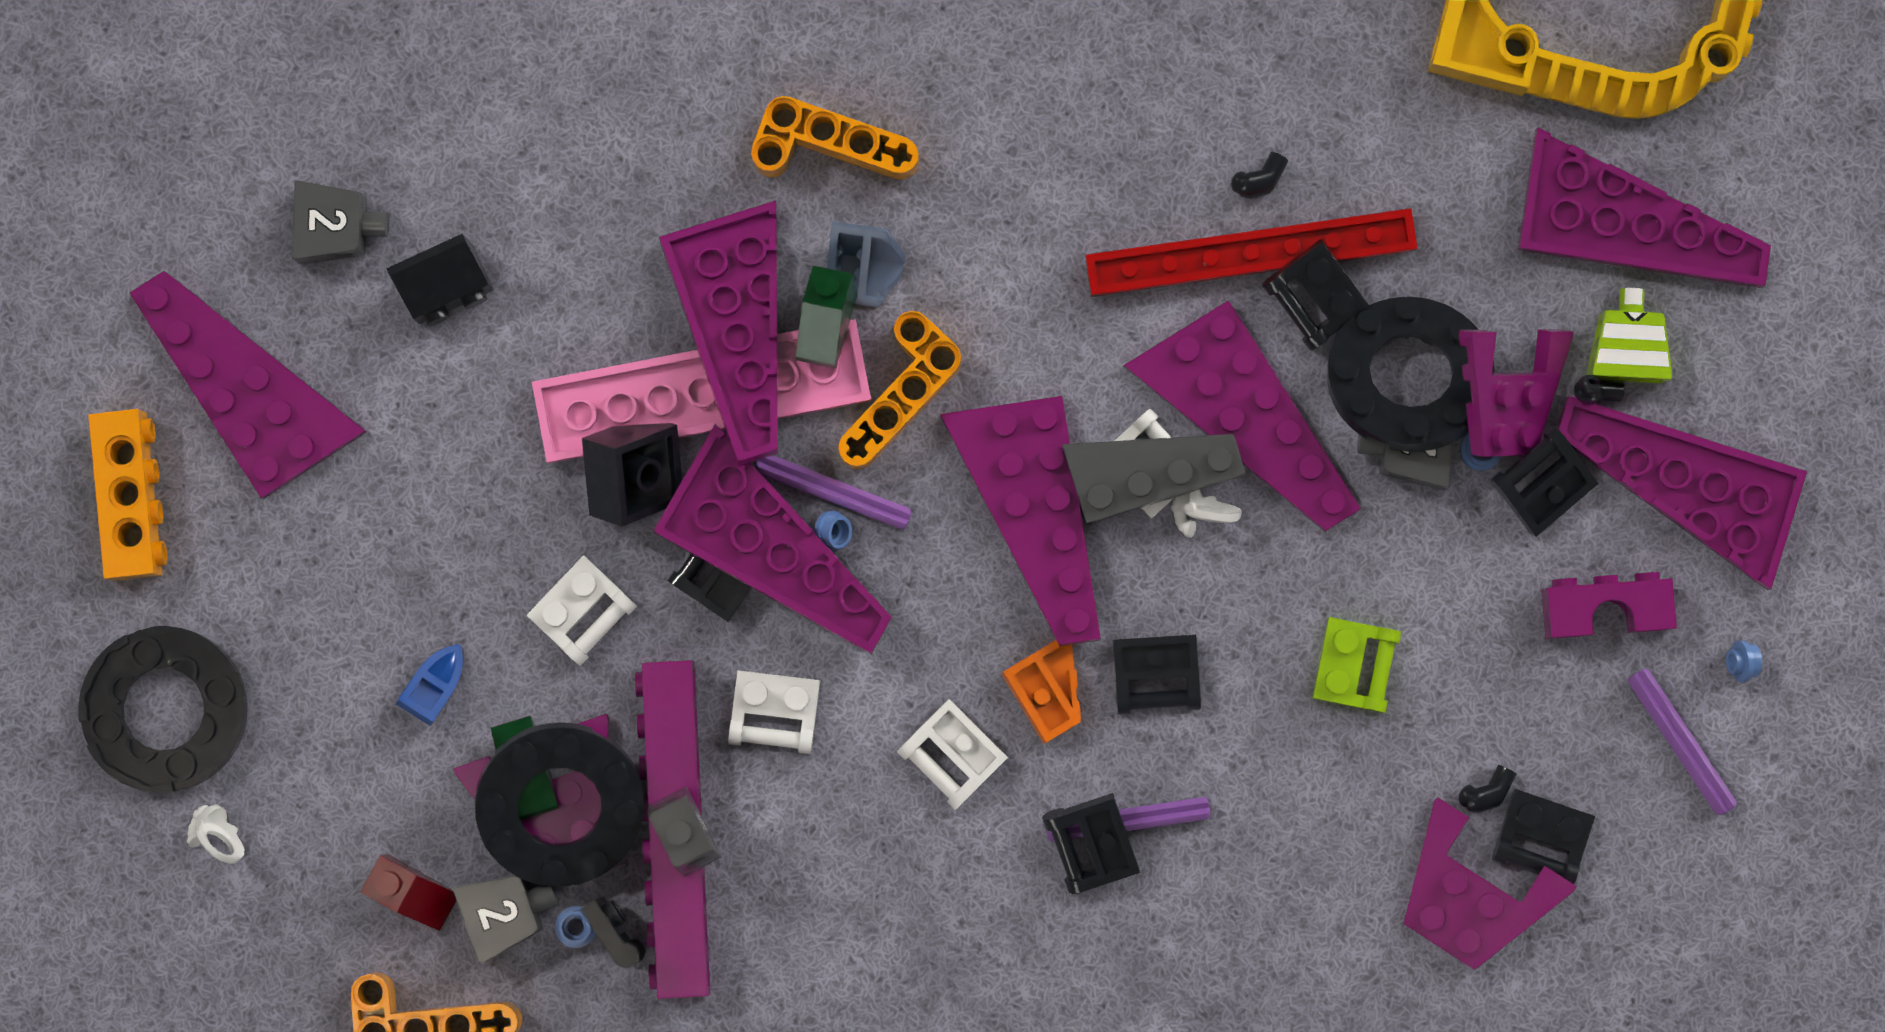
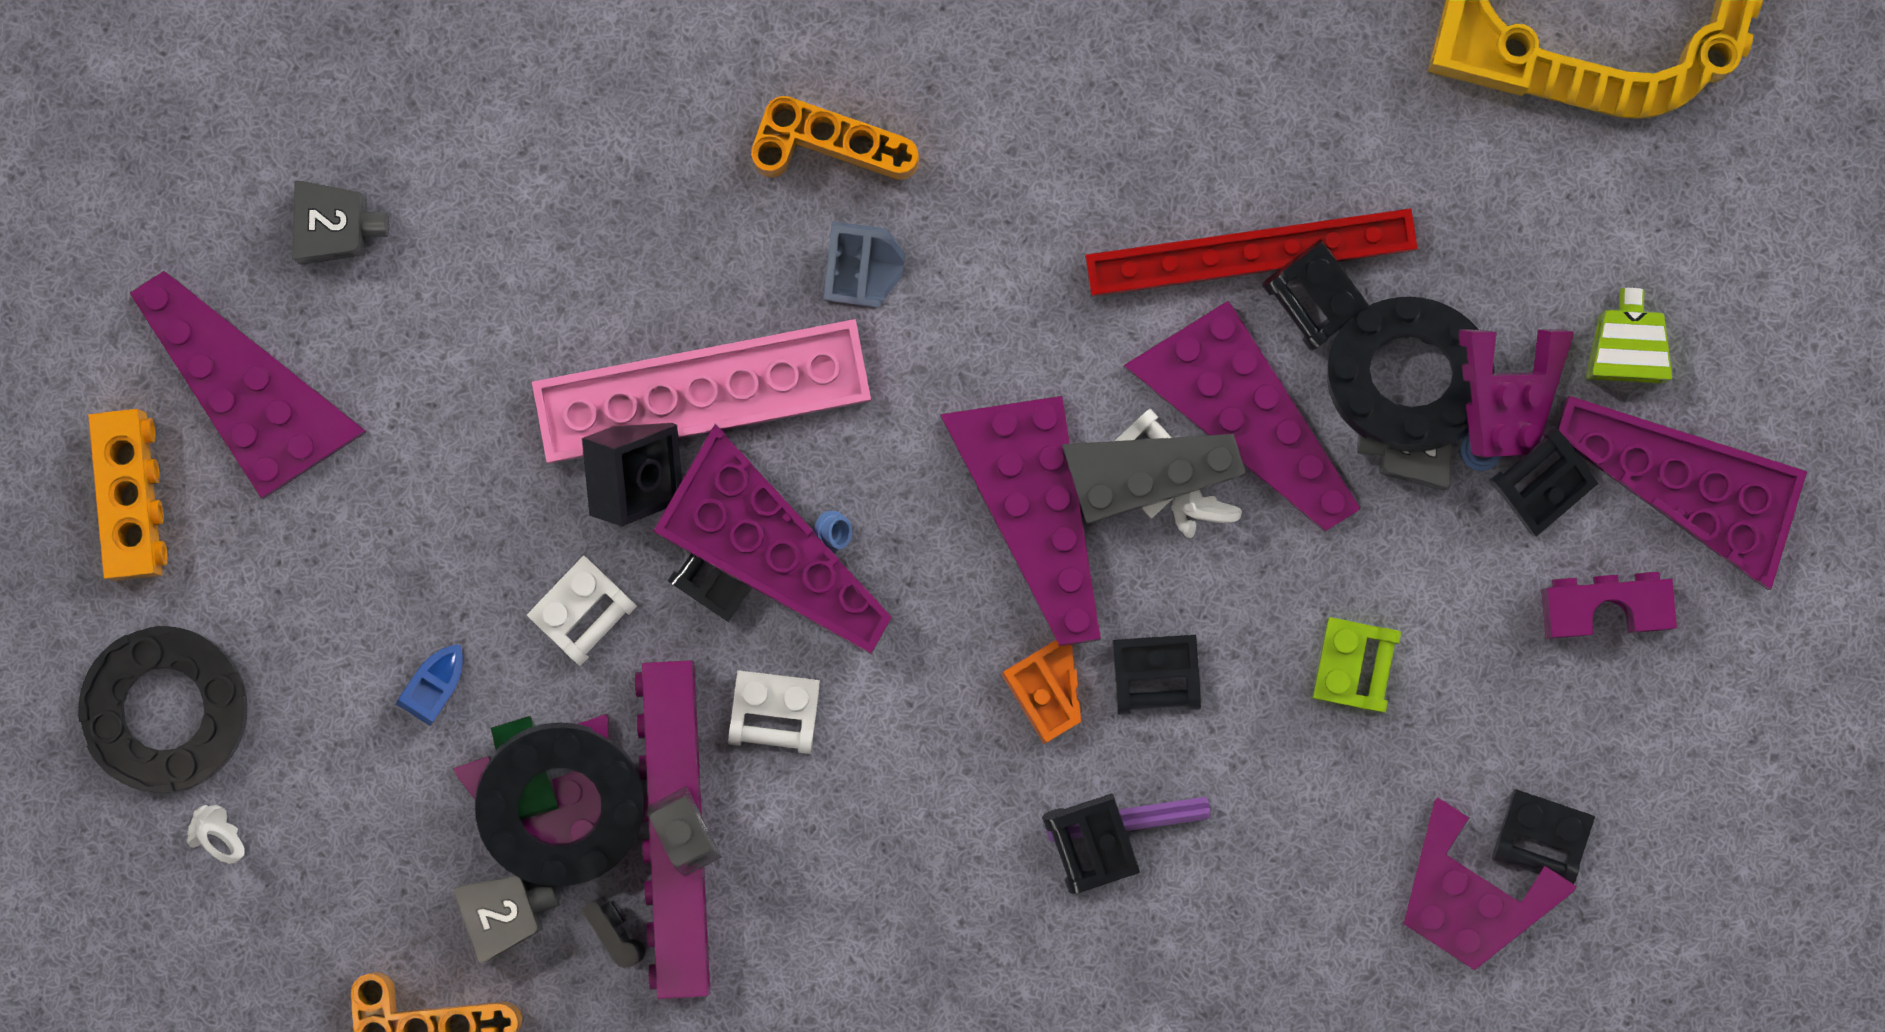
dark red slope [360,854,457,931] -> none
black slope [386,234,494,326] -> none
medium blue plate [555,906,596,948] -> none
magenta wing [659,200,778,466] -> none
medium lavender axle [755,455,911,530] -> none
slope [796,266,857,368] -> none
light orange beam [838,311,961,470] -> none
white plate [897,699,1008,810] -> none
black arm [1231,152,1289,199] -> none
black arm [1458,765,1517,813] -> none
magenta wing [1518,127,1771,288] -> none
black arm [1574,375,1625,405] -> none
medium lavender axle [1628,669,1736,815] -> none
medium blue plate [1726,640,1762,682] -> none

